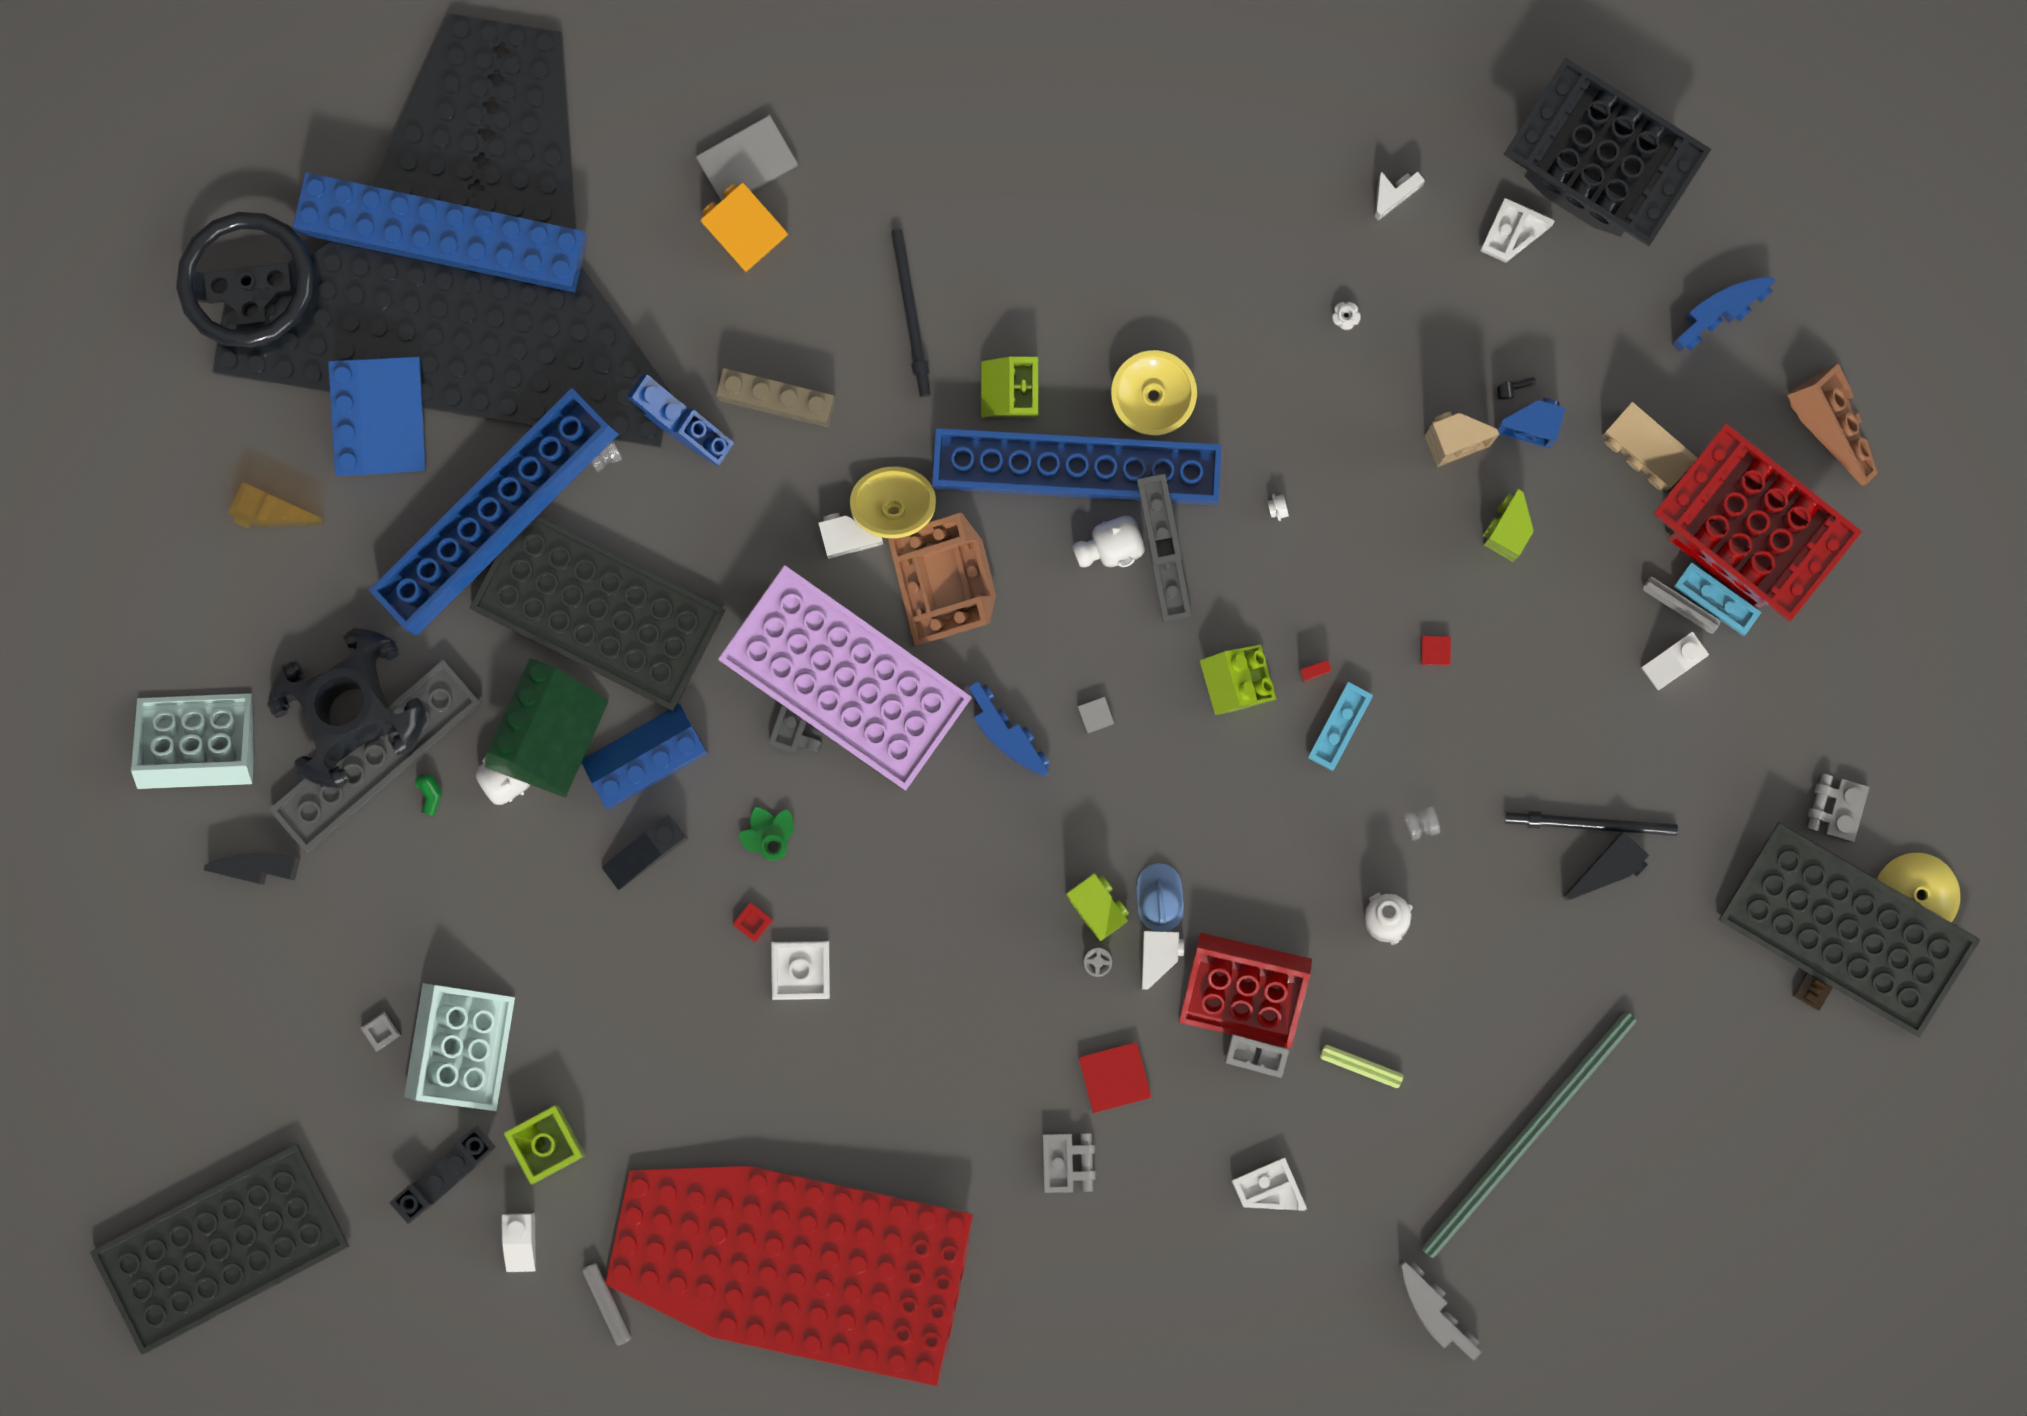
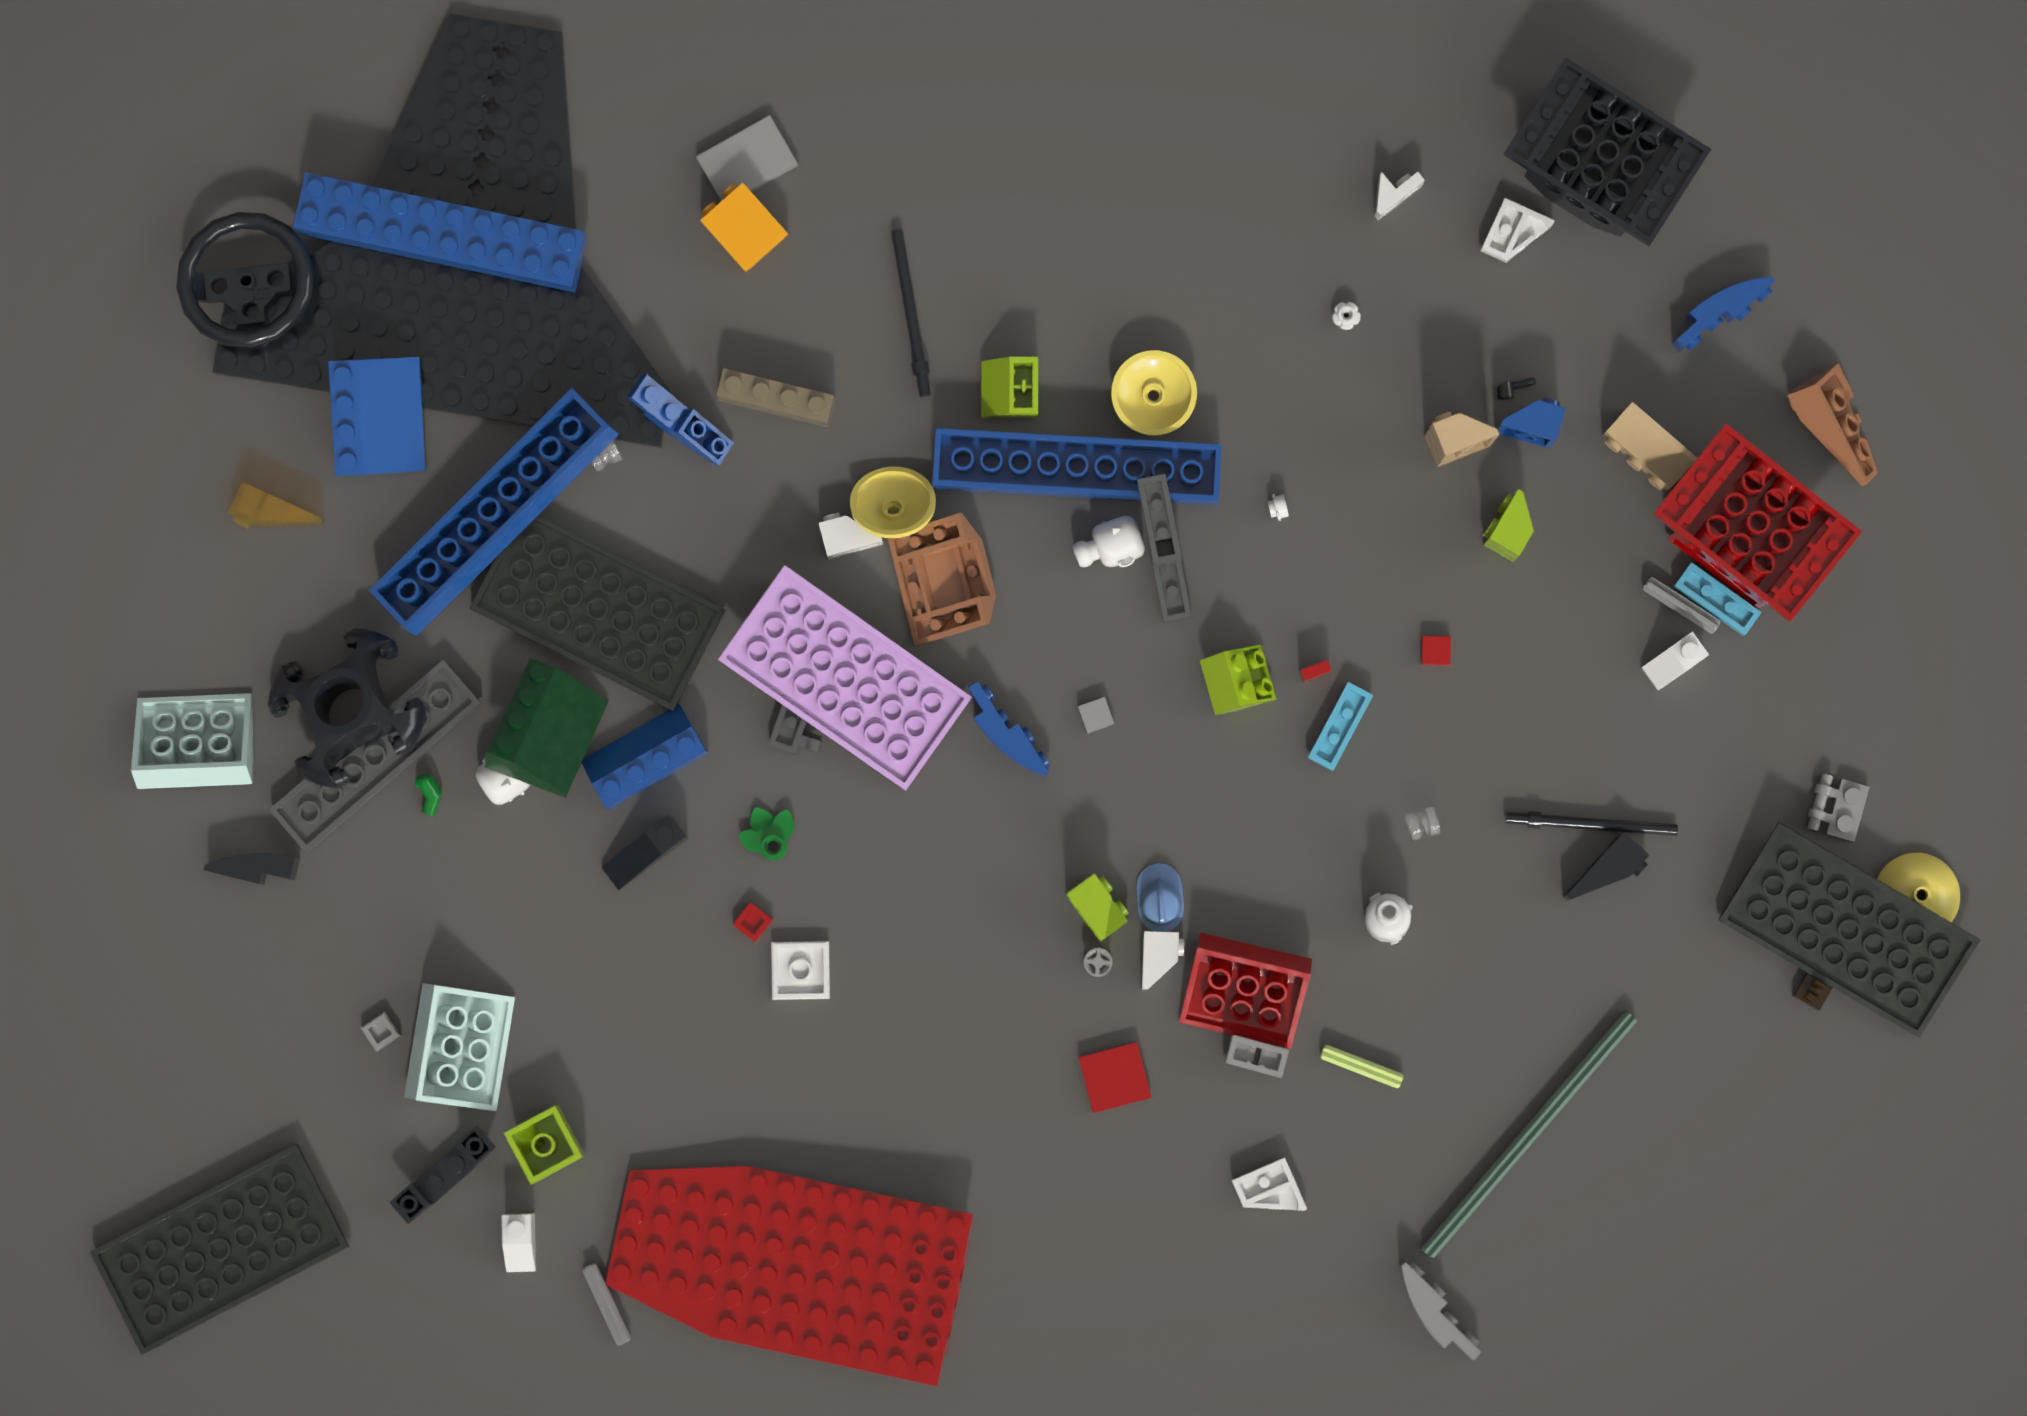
light grey plate [1043,1133,1096,1193] -> none

